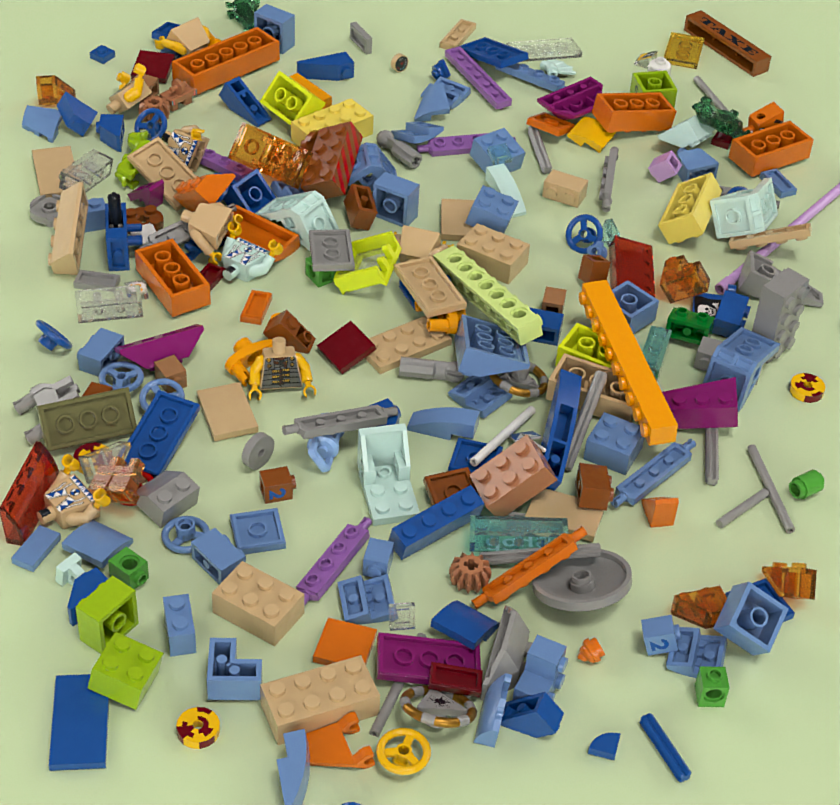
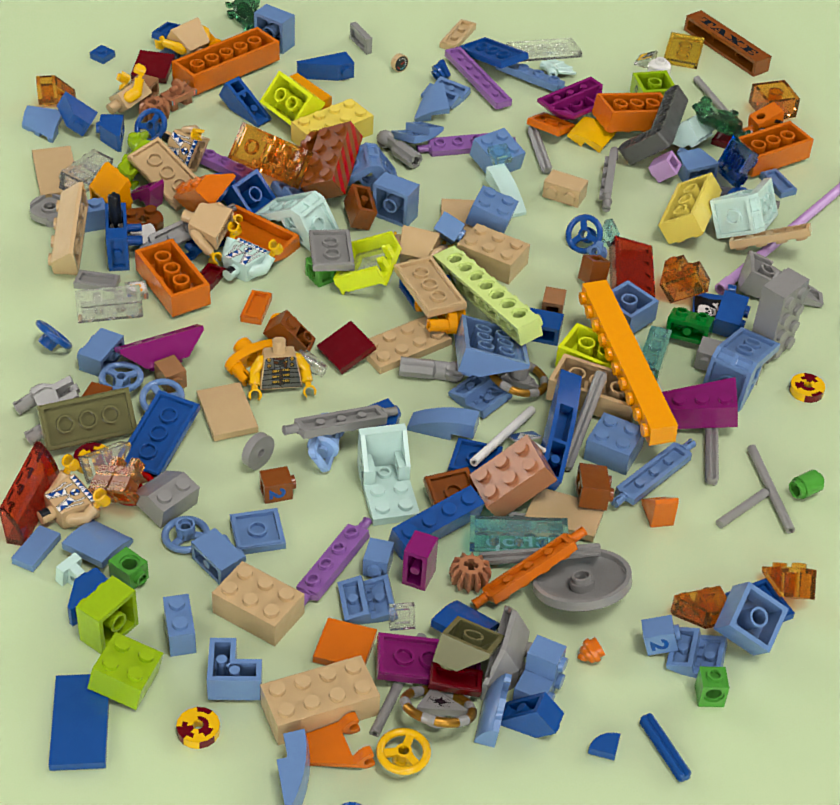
none -> light orange slope [89,162,133,209]
none -> clear cone [298,350,328,377]
none -> magenta brick [402,530,438,591]
none -> medium blue brick [433,211,466,245]
none -> olive slope [433,616,504,672]
none -> dark grey beam [618,85,688,165]
none -> clear blue plate [718,135,759,189]
none -> clear orange brick [749,80,800,120]

